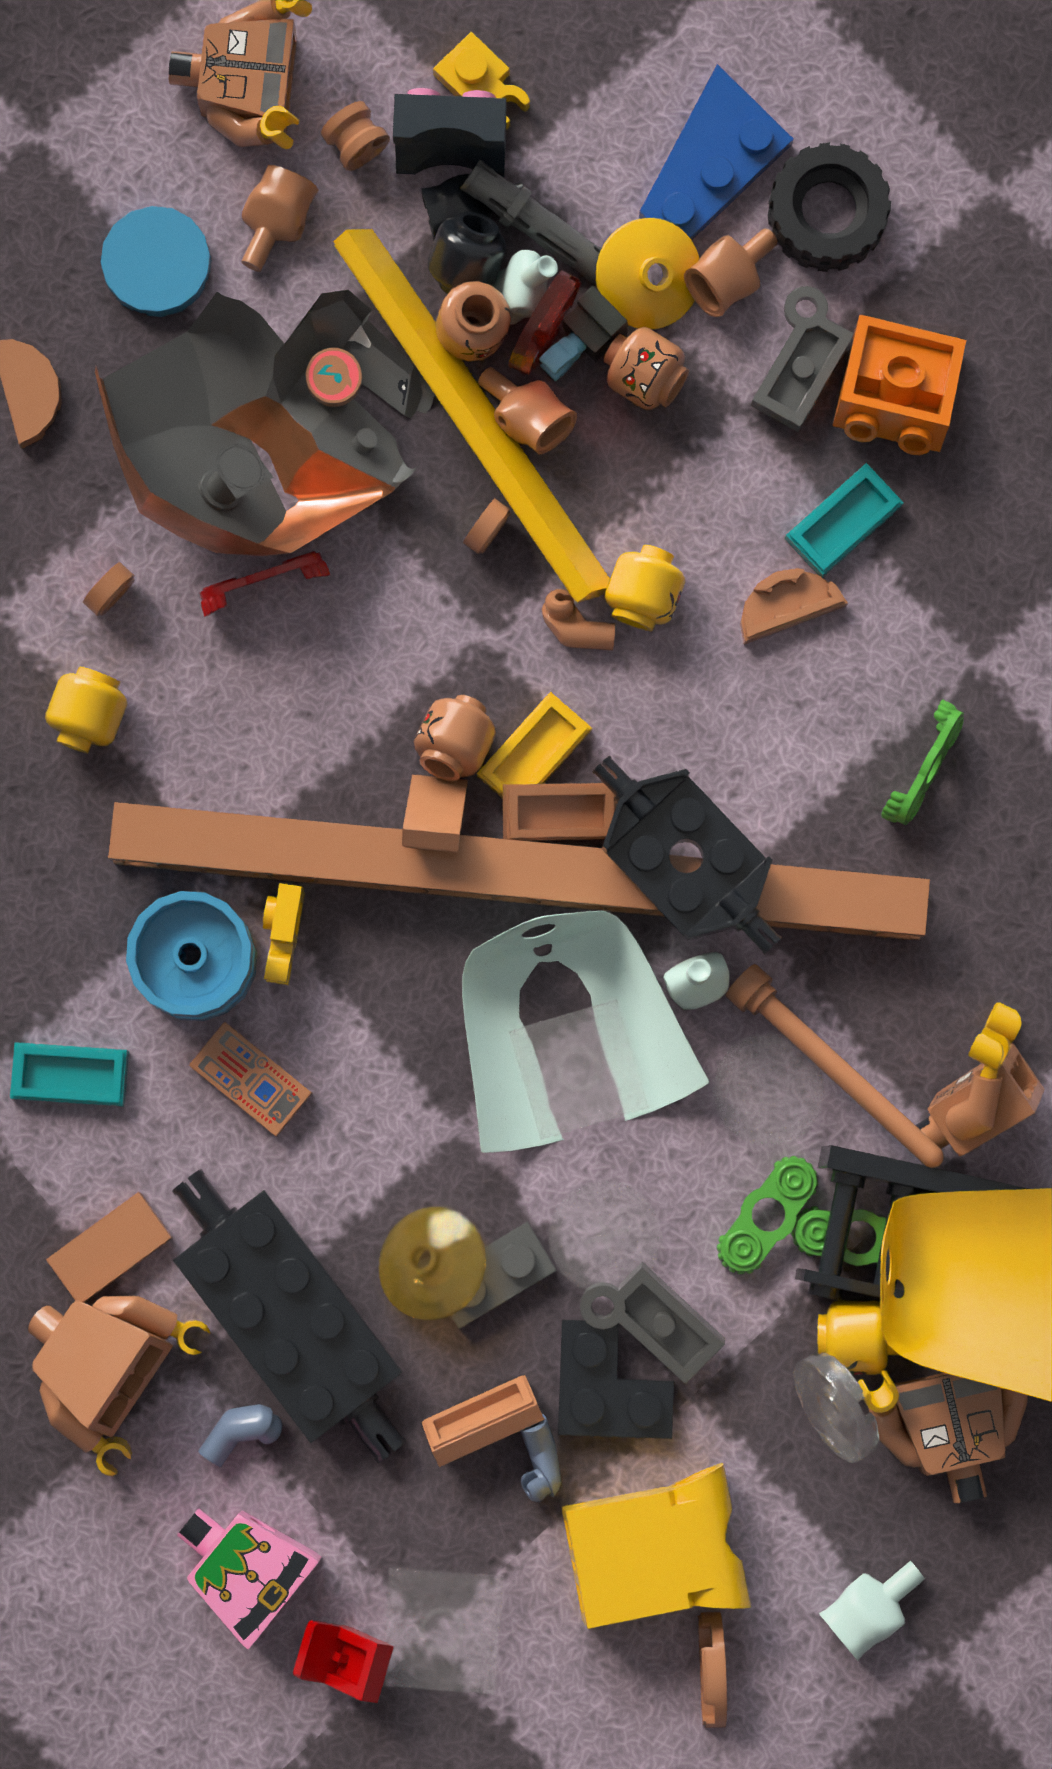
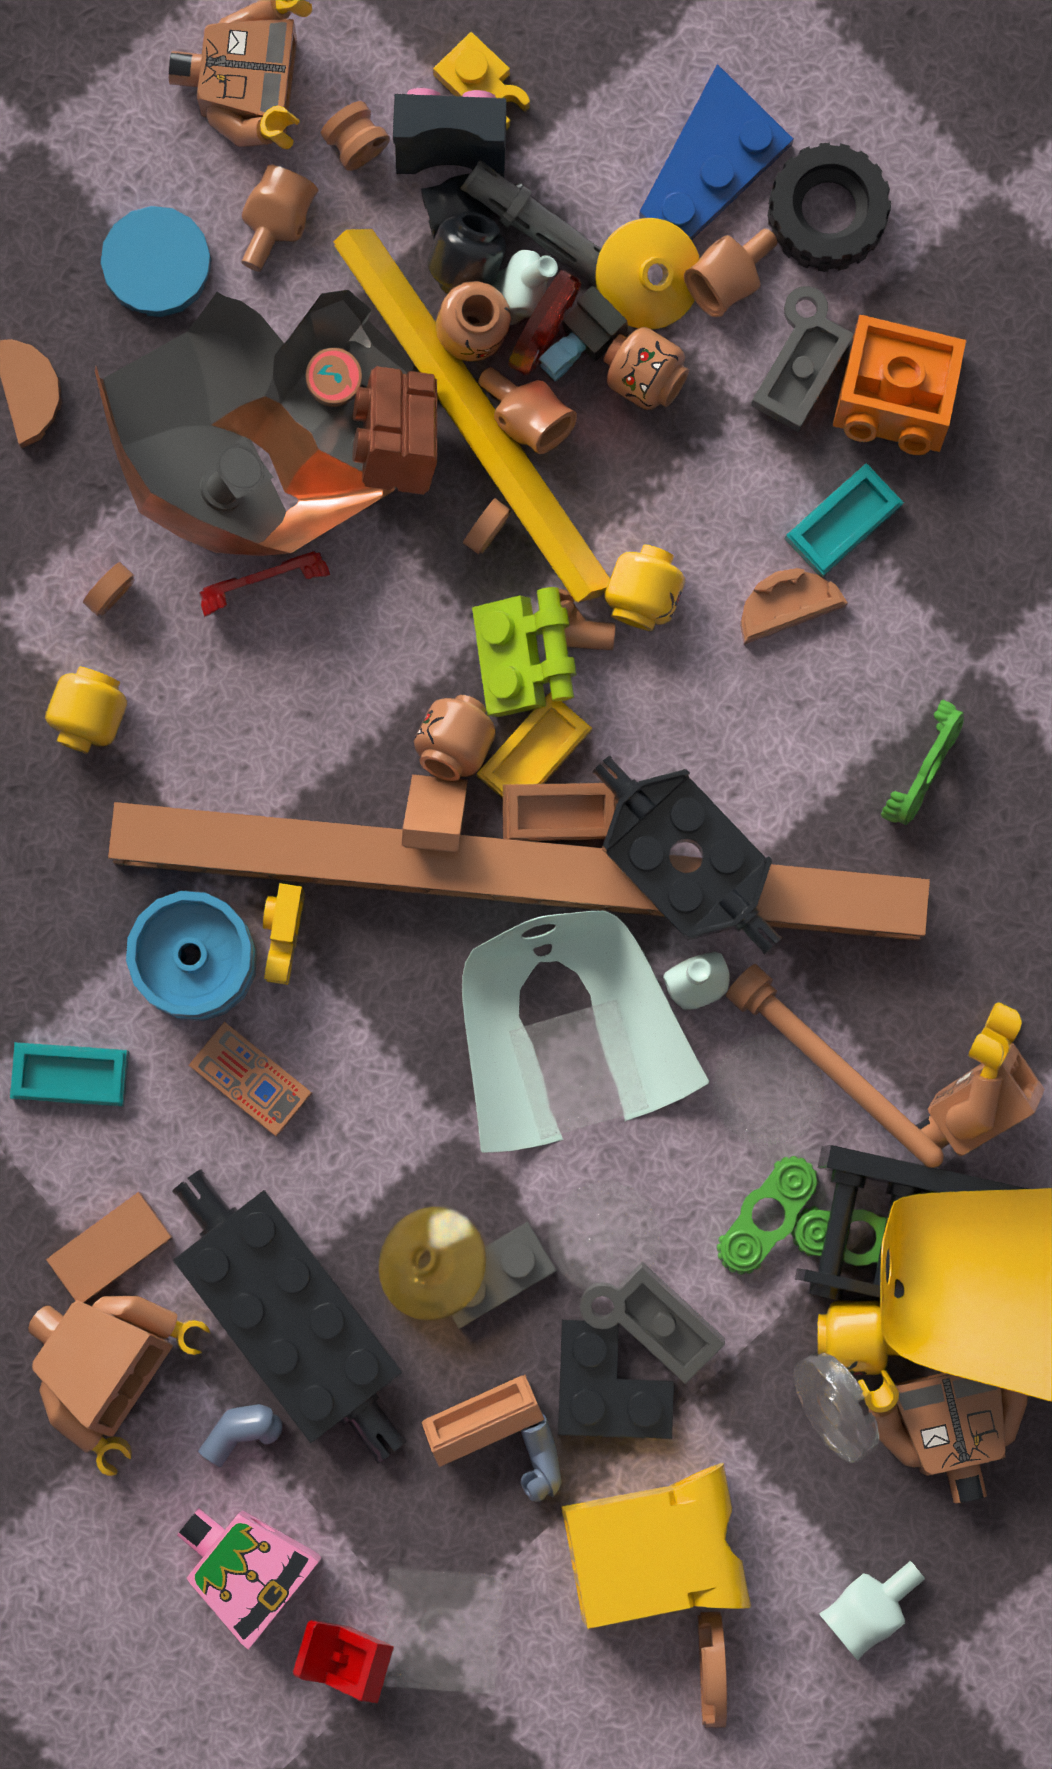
none -> copper brick [352,366,437,495]
none -> lime plate [472,587,577,717]

